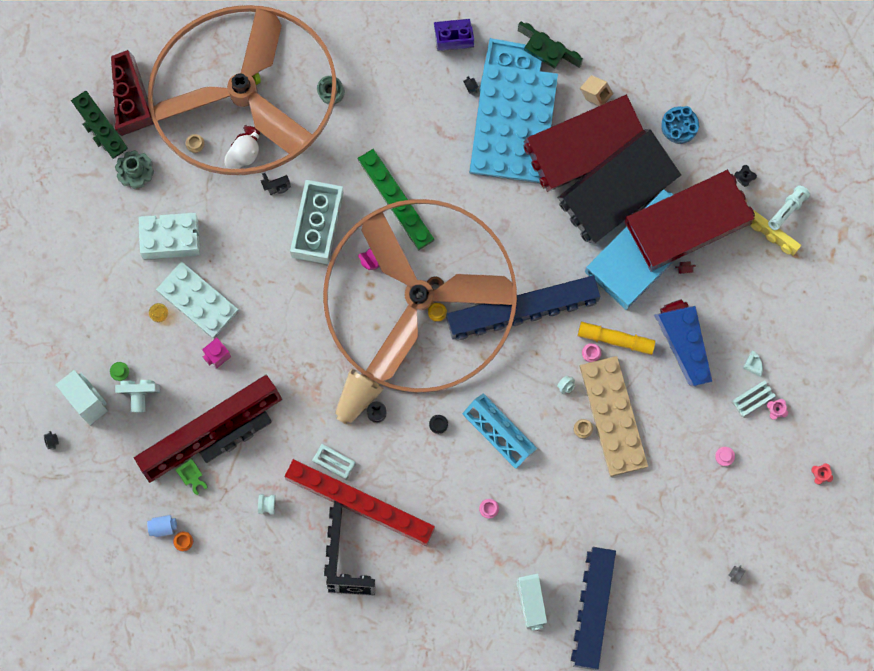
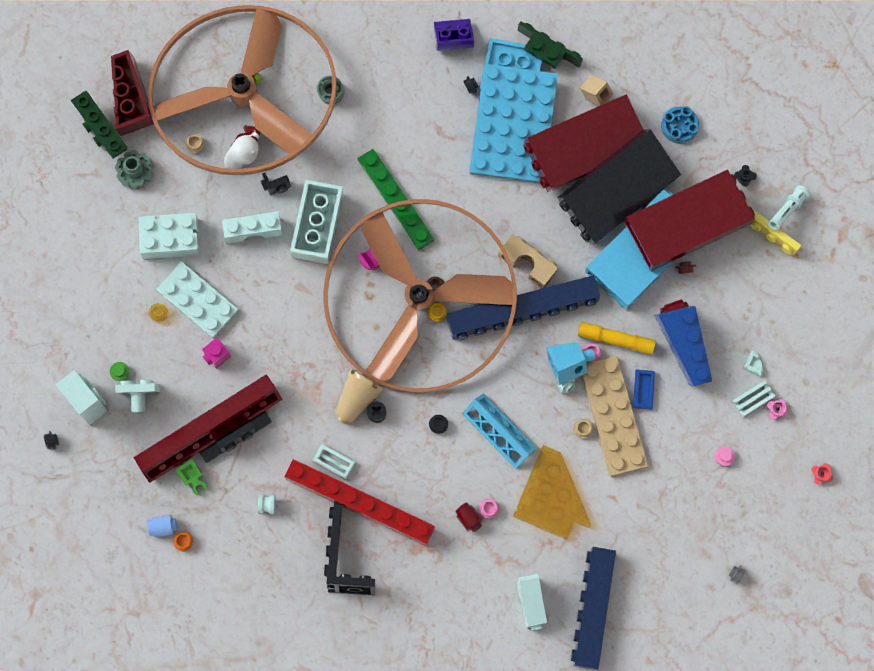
none -> light aqua arch [222,211,283,244]
none -> dark red brick [455,502,483,532]
none -> tan arch [498,234,558,289]
none -> clear yellow wing [513,445,591,540]
none -> medium azure torso [547,342,595,385]
none -> blue tile [633,369,655,410]

